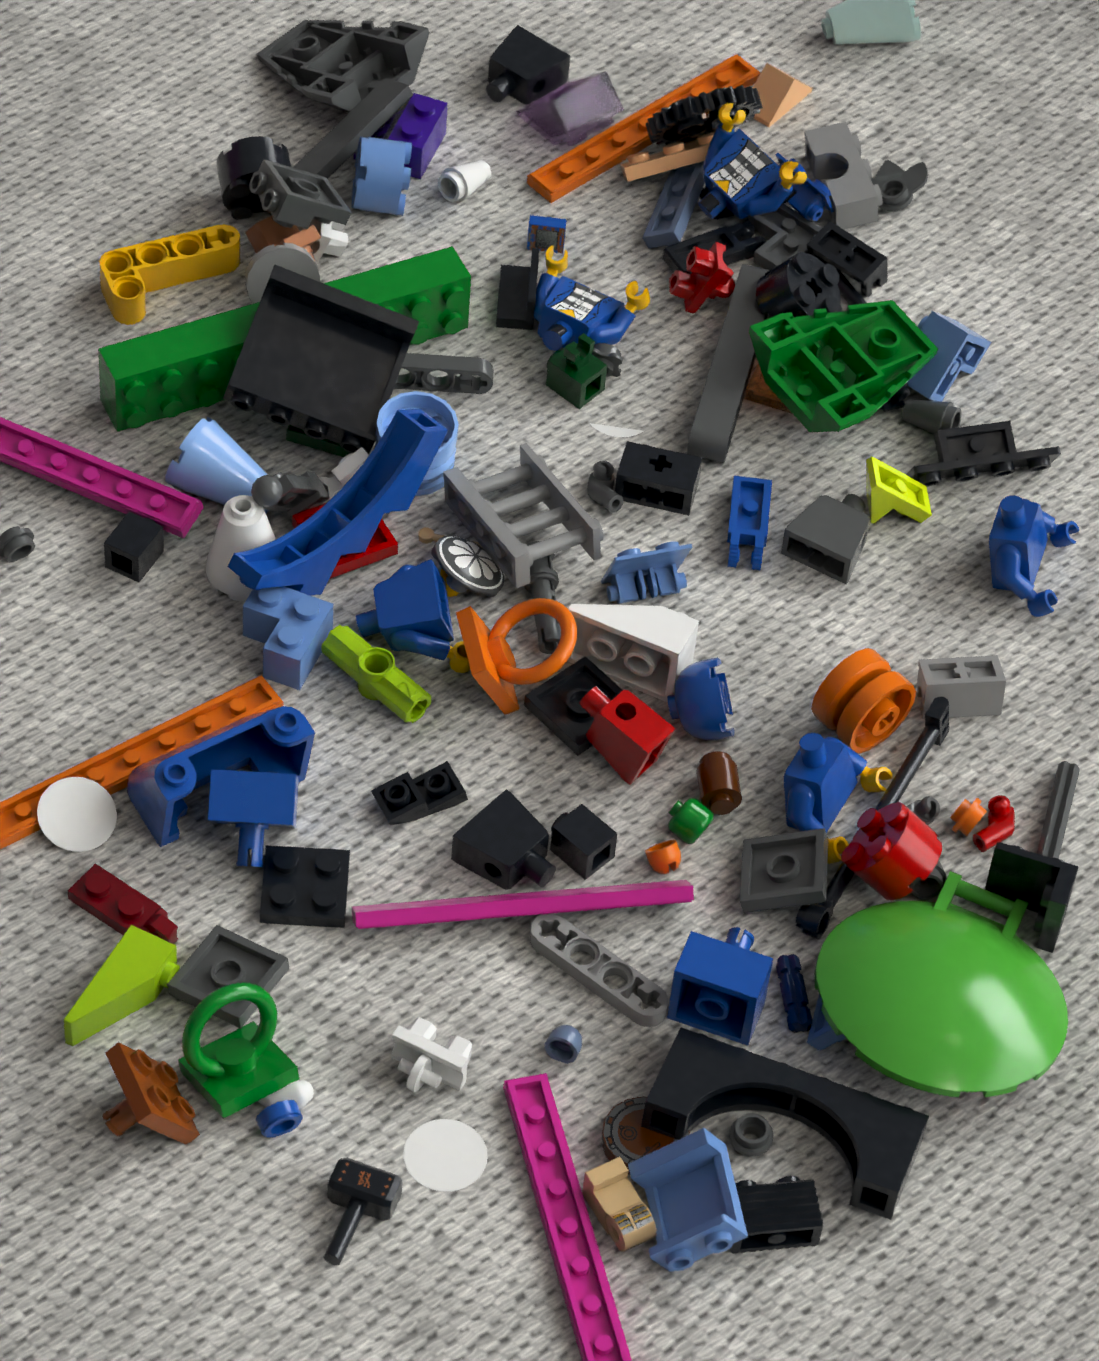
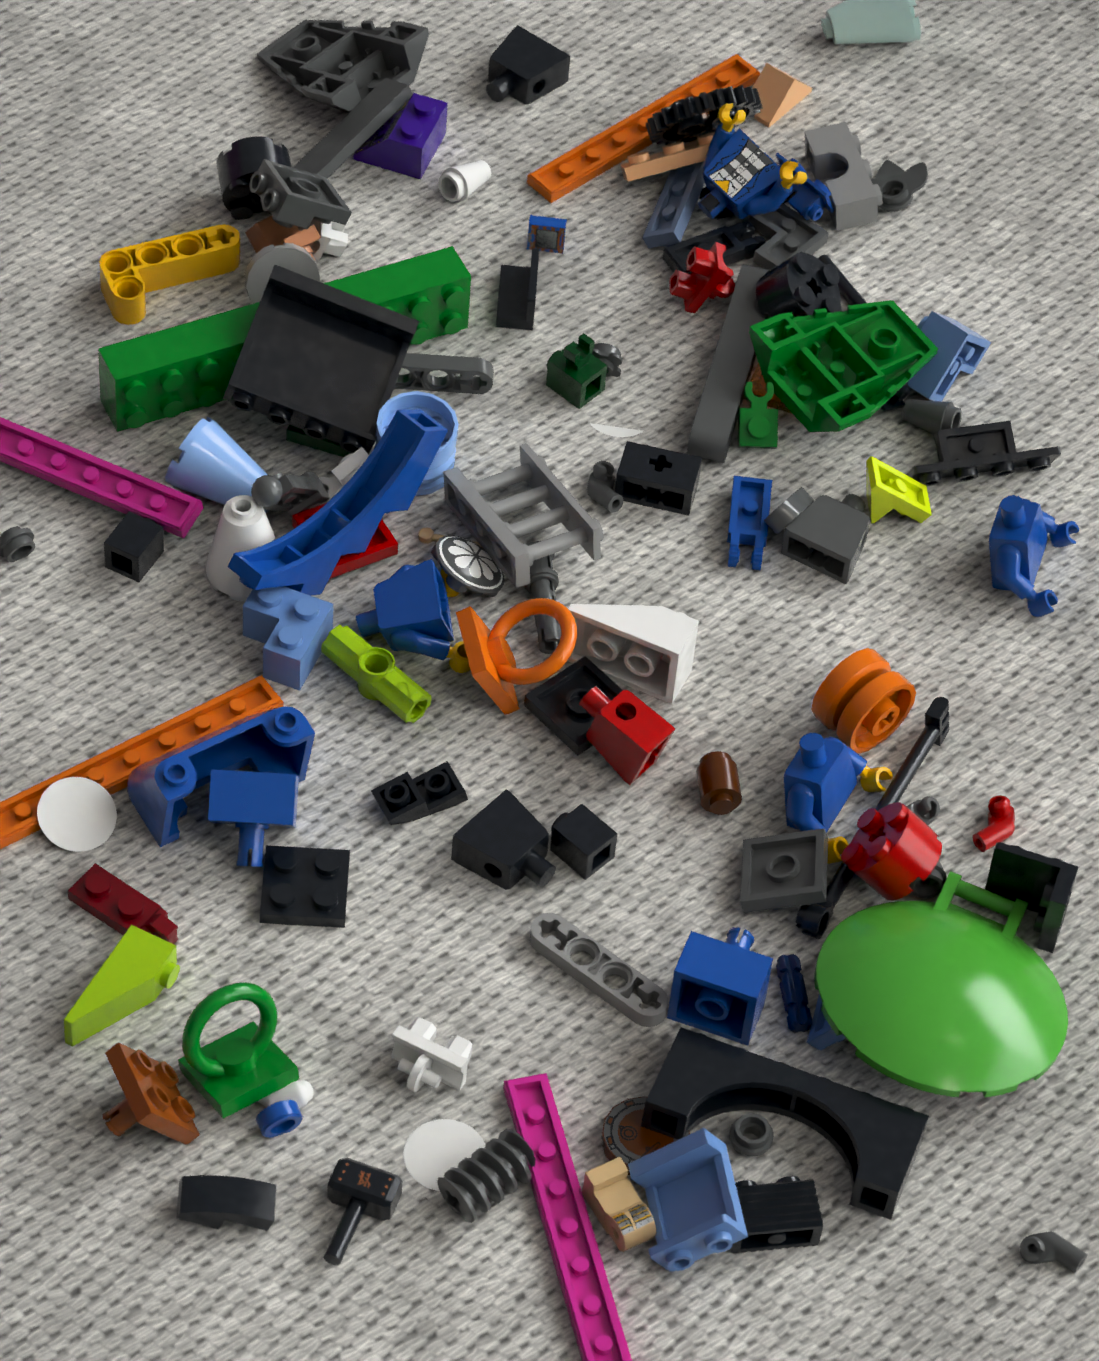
dark grey plate [167,925,289,1029] -> none
medium blue brick [351,137,412,216] -> none
dark pink tile [351,880,694,929] -> none
clear purple slope [516,71,624,147] -> none
blue torso [534,246,650,351] -> none
sand blue hinge [545,1025,582,1064] -> none
medium blue hinge [601,541,692,604] -> none
orange hinge [645,840,681,875] -> none
blue cylinder [667,657,735,741] -> none
green piece [668,798,714,845] -> none
black hinge [807,221,888,297] -> none
light grey hinge [916,655,1006,719] -> none
orange plate [950,798,987,837] -> none
dark grey axle [1037,761,1080,859] -> none
none -> black slope [176,1175,276,1231]
none -> dark grey piece [437,1129,536,1223]
none -> green plate [738,381,778,449]
none -> dark grey beam [764,486,815,535]
none -> dark grey arm [1020,1231,1088,1273]

